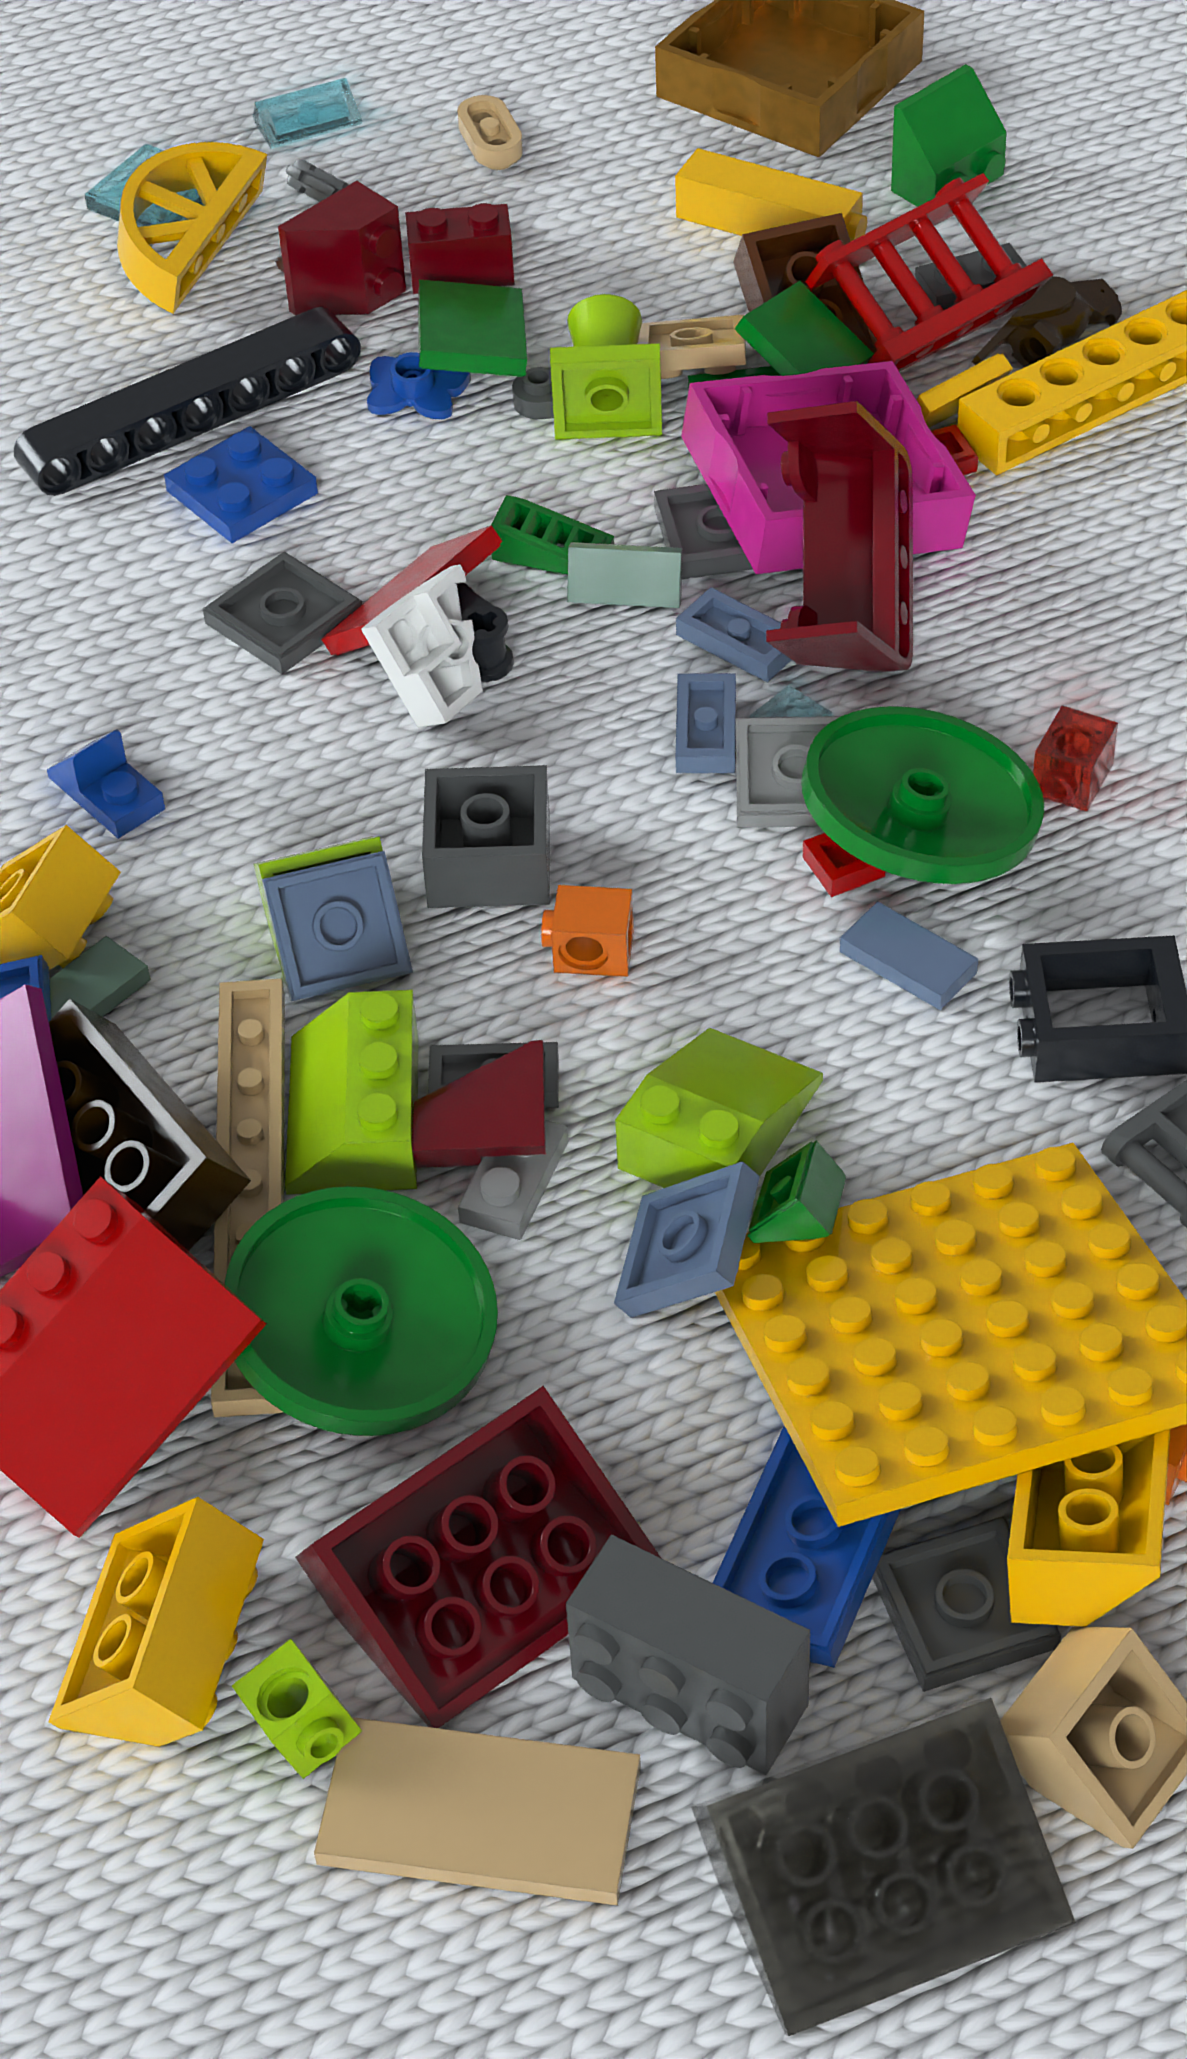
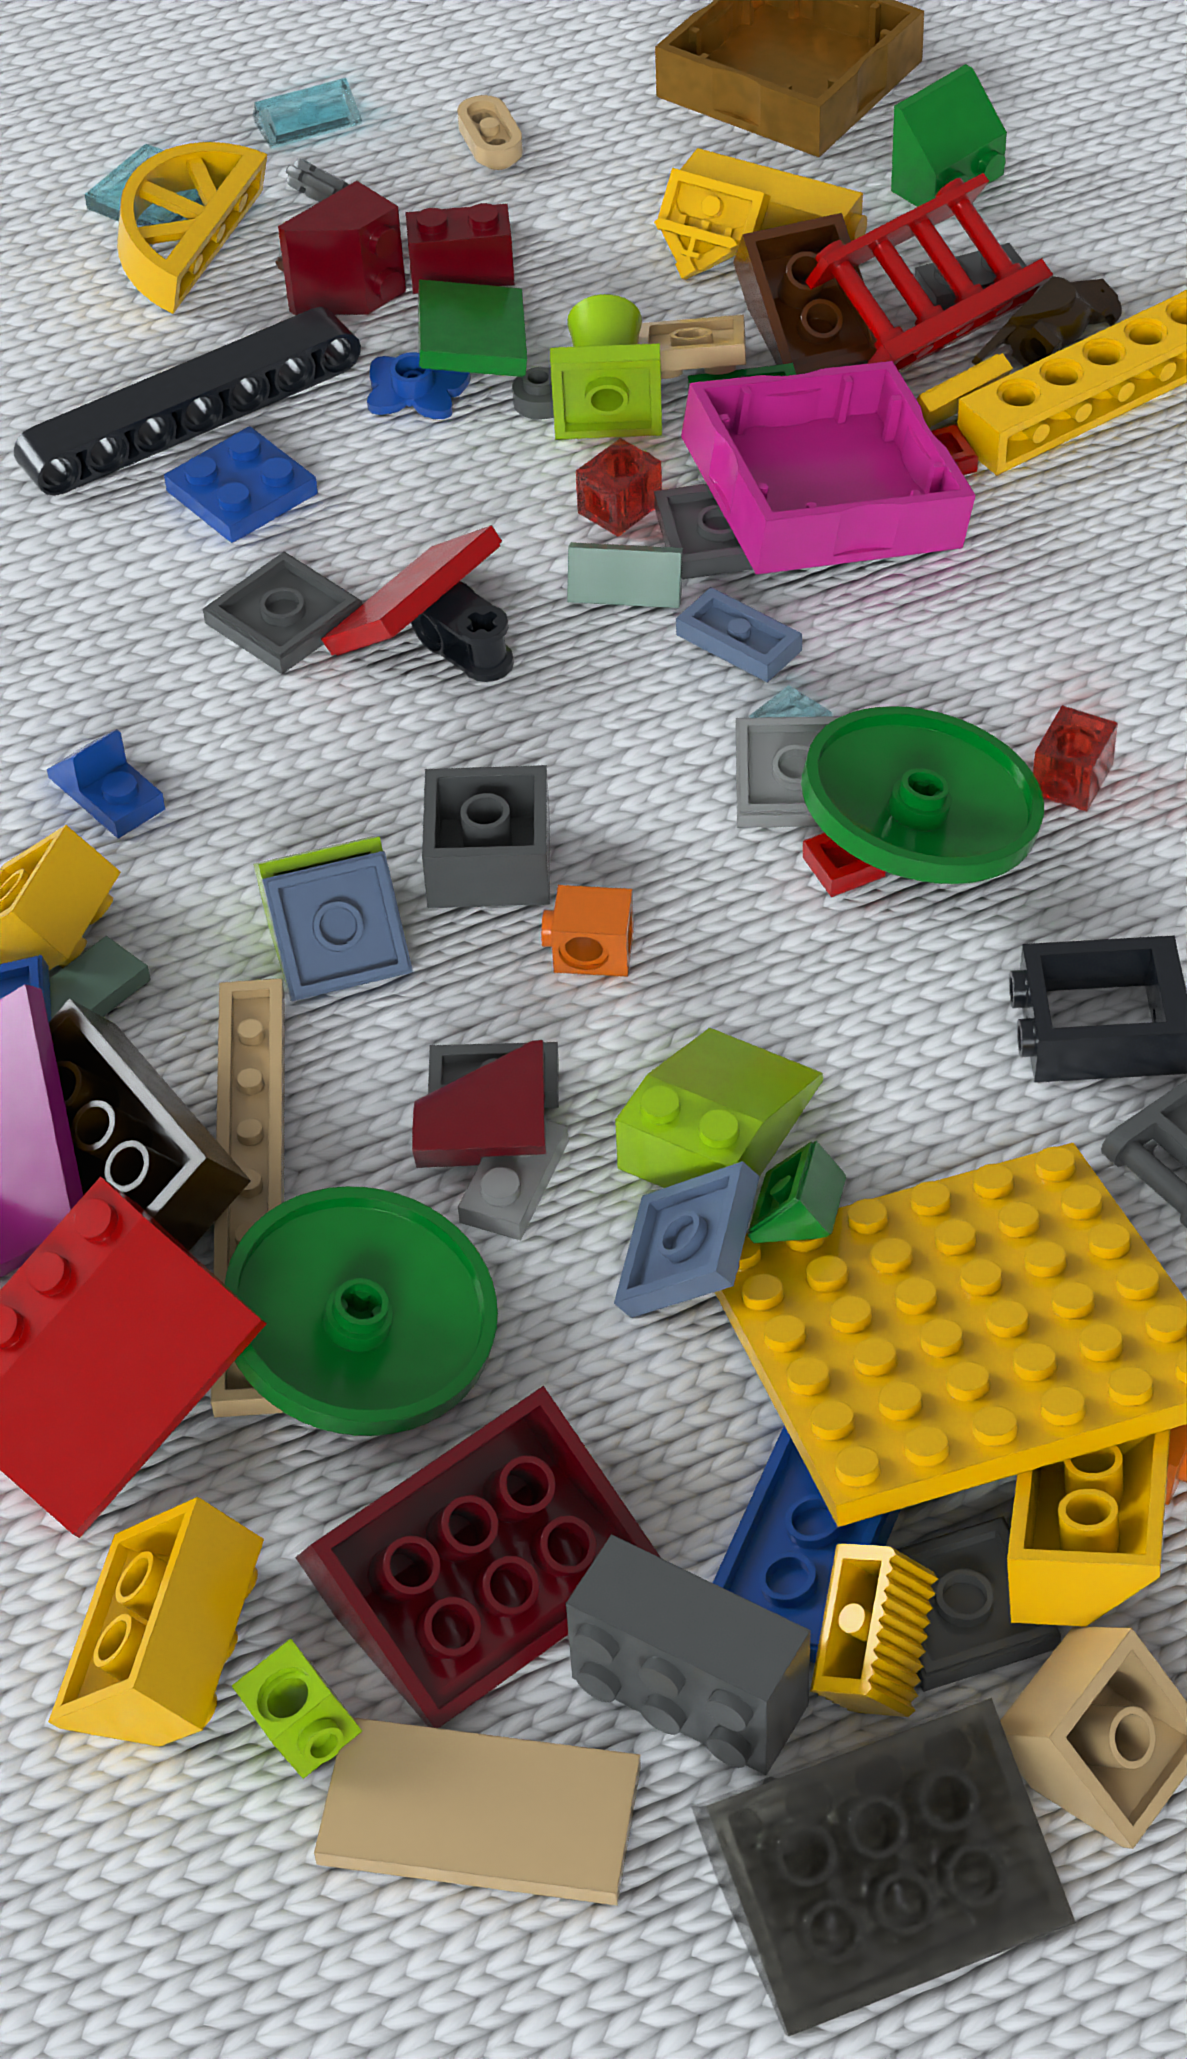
lime slope [285,990,419,1195] -> none
white slope [361,564,483,727] -> none
green slope [491,495,614,575] -> none
sand blue plate [675,673,736,773] -> none
green tile [735,281,874,376] -> none
dark red windscreen [766,401,913,672] -> none
sand blue tile [840,901,978,1010] -> none
none -> clear red brick [576,438,662,537]
none -> yellow slope [654,168,771,280]
none -> yellow brick [810,1544,938,1717]

